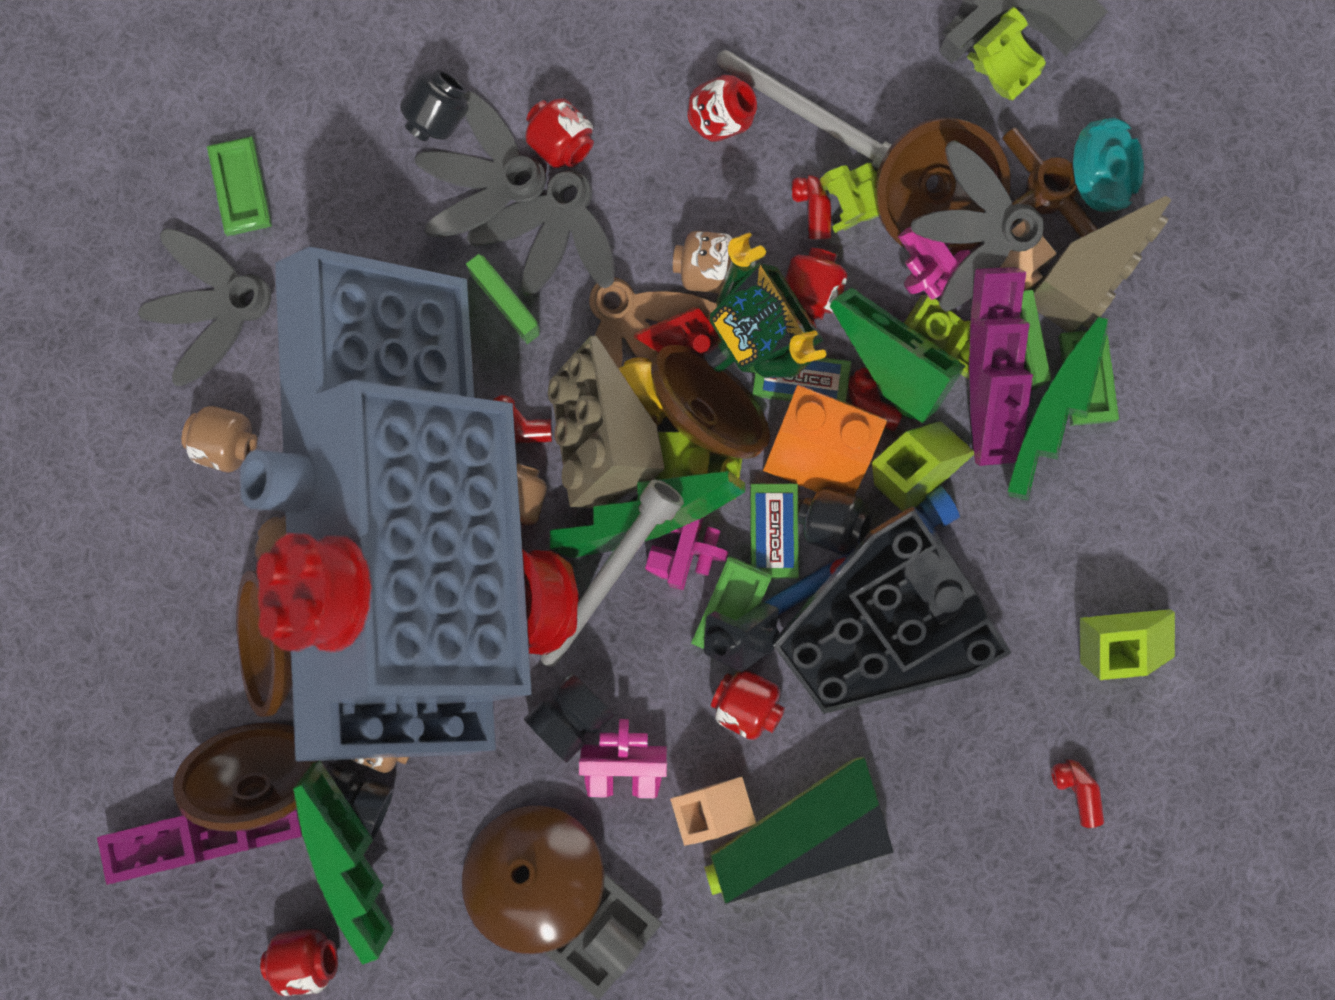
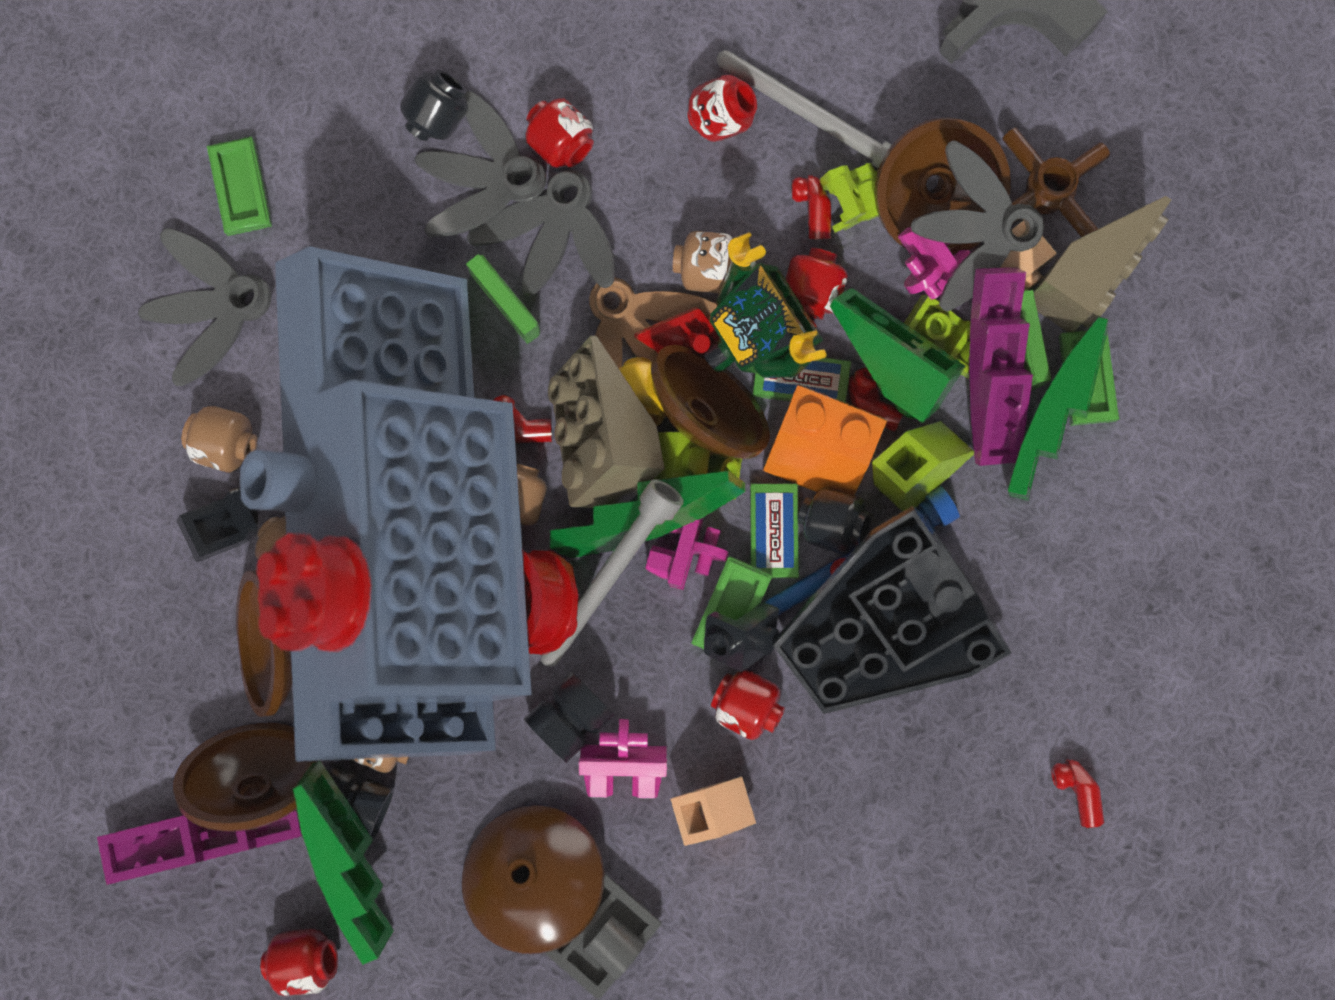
dark green slope [704,757,894,904] -> none
lime piece [966,7,1046,101] -> none
teal tile [1073,117,1144,212] -> none
lime slope [1080,609,1175,680] -> none
none -> black bracket [177,487,258,563]

